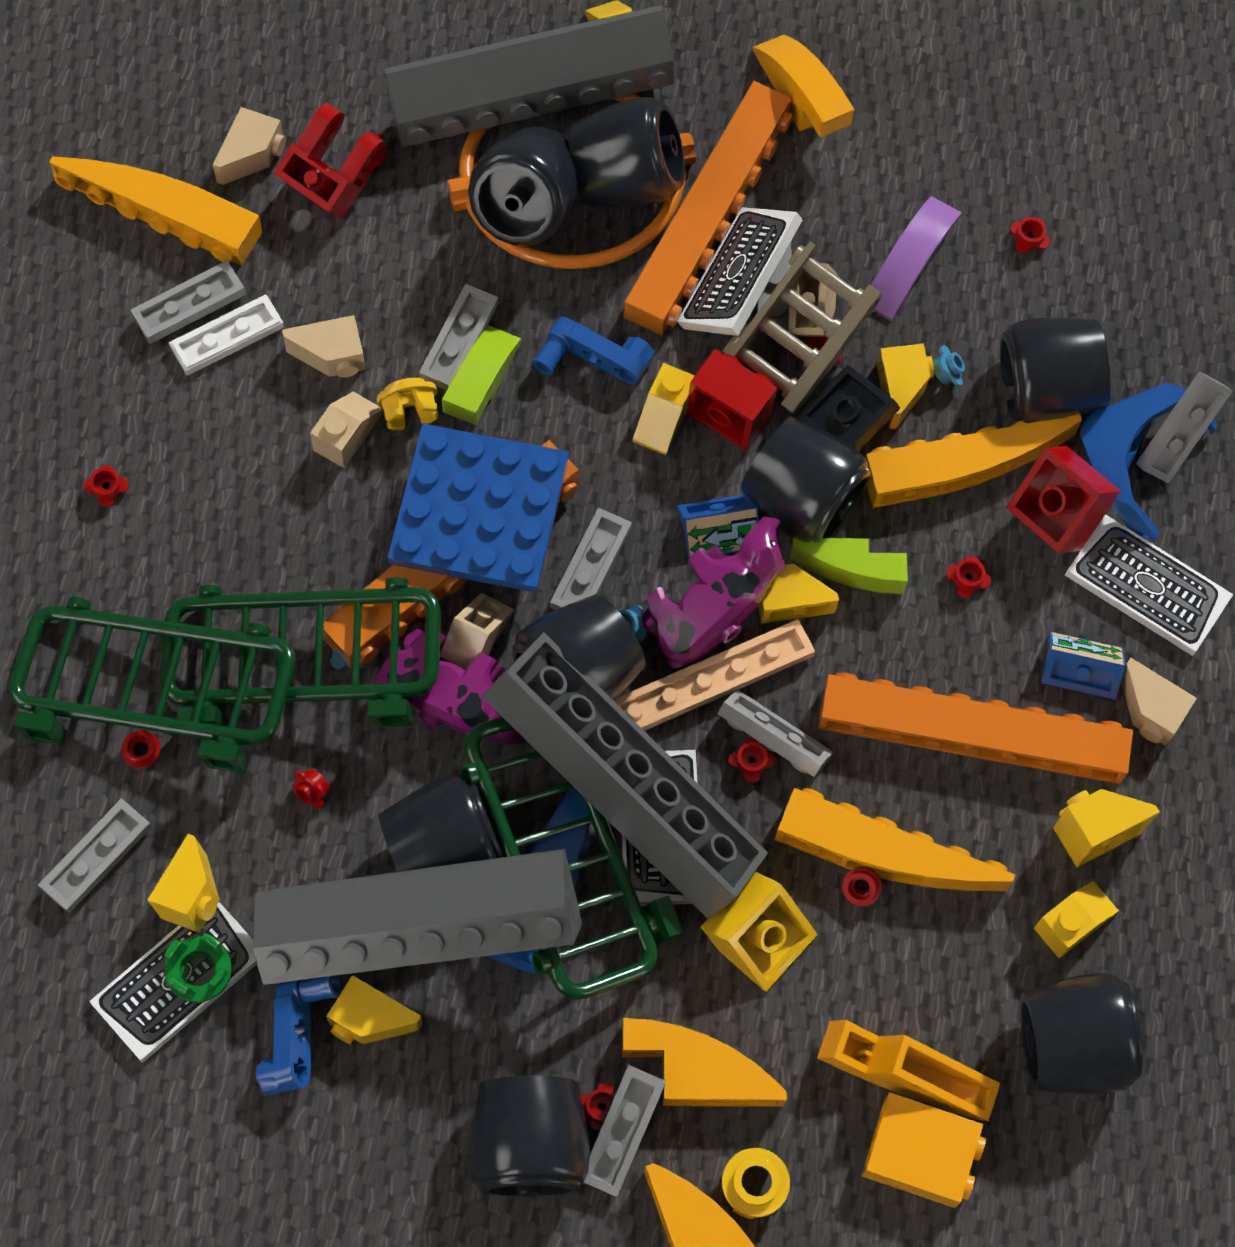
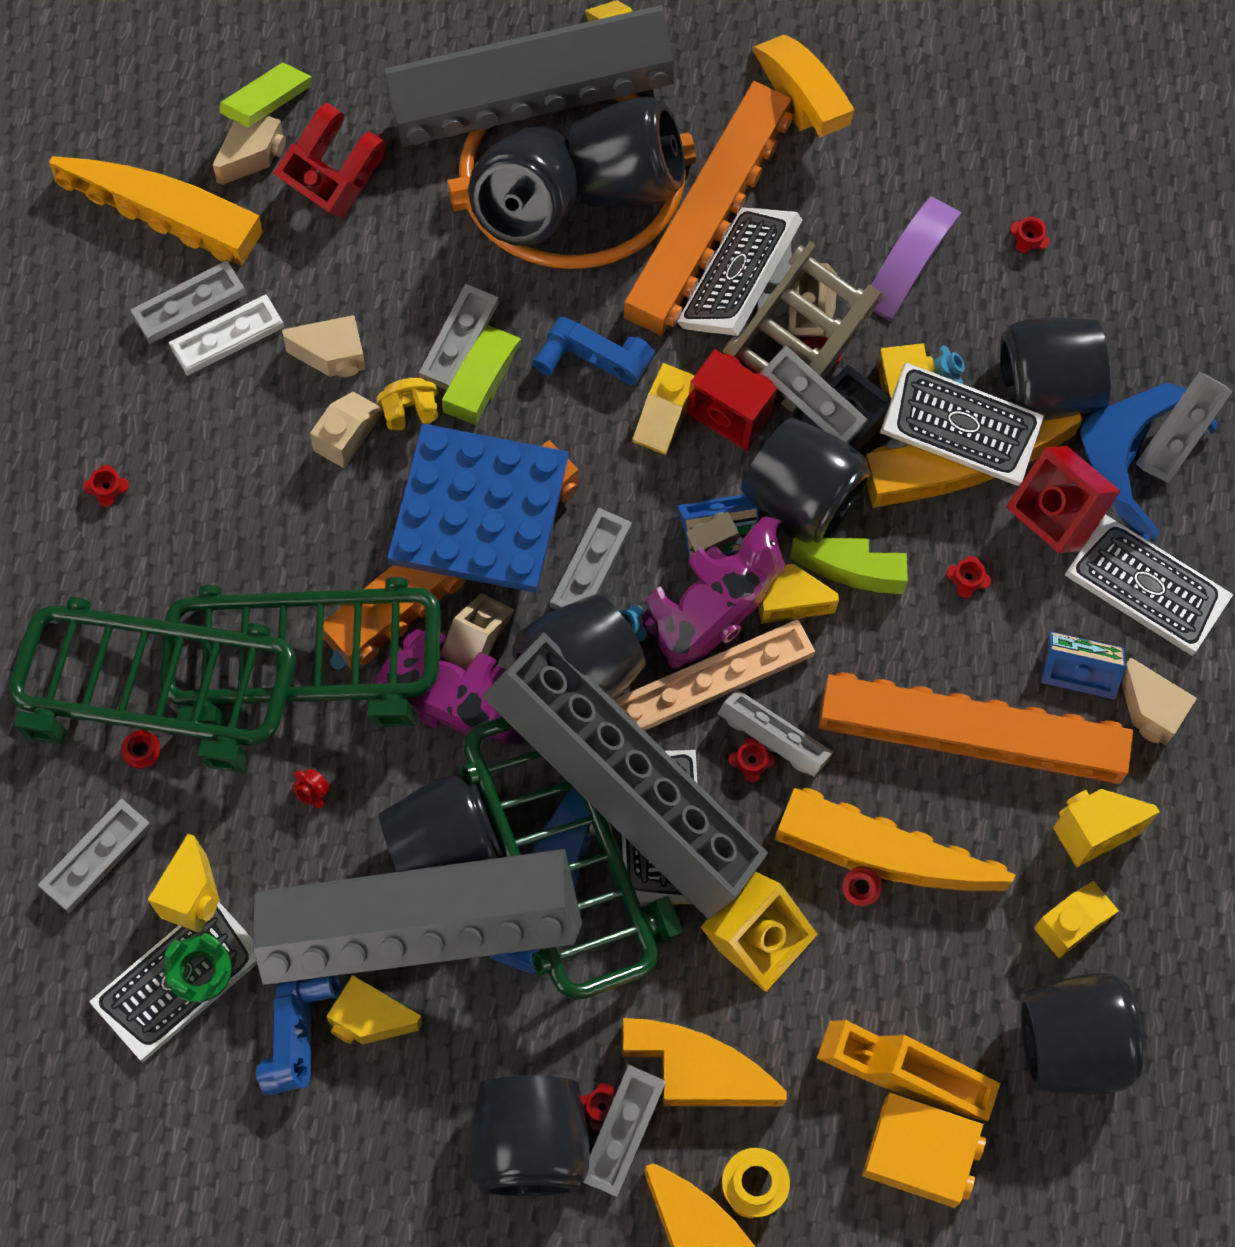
none -> lime tile [219,62,311,127]
none -> dark tan piece [686,512,740,552]
none -> light grey plate [761,345,869,444]
none -> tile [880,362,1044,486]

